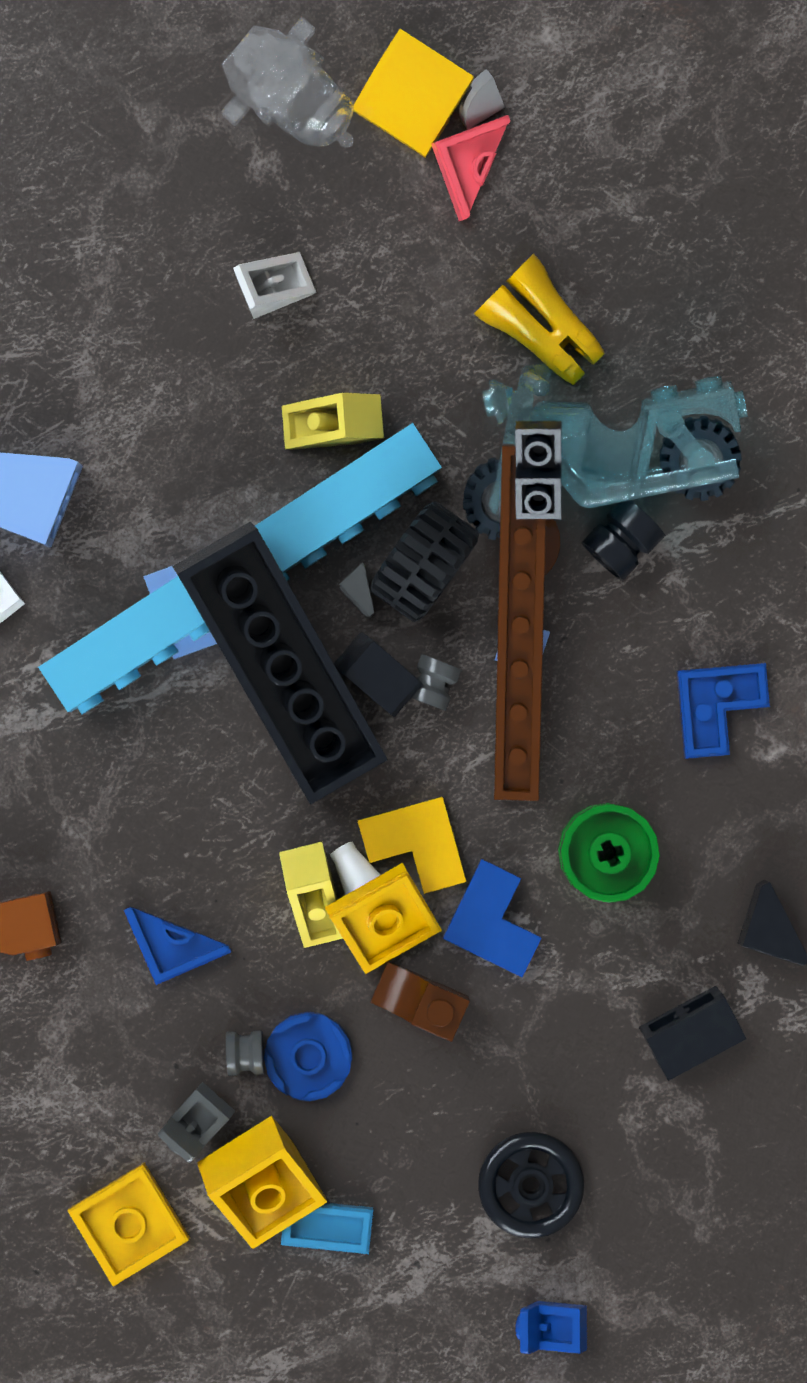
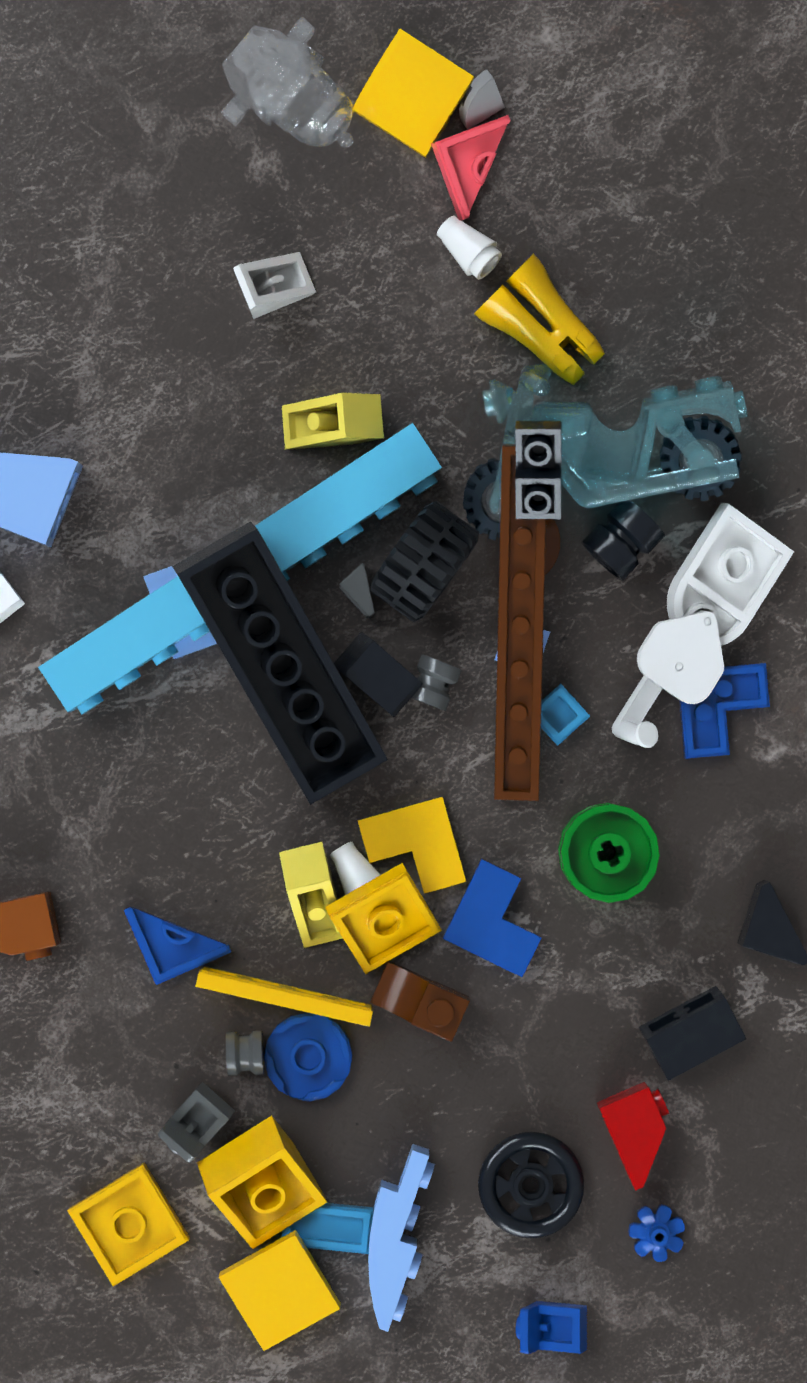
none -> yellow tile [195,966,374,1027]
none -> yellow tile [218,1230,341,1351]
none -> light blue slope [368,1144,435,1332]
none -> white cone [437,216,502,280]
none -> dark azure tile [541,684,590,746]
none -> red slope [597,1082,669,1191]
none -> white plate [612,502,794,748]
none -> blue plant [628,1204,685,1262]

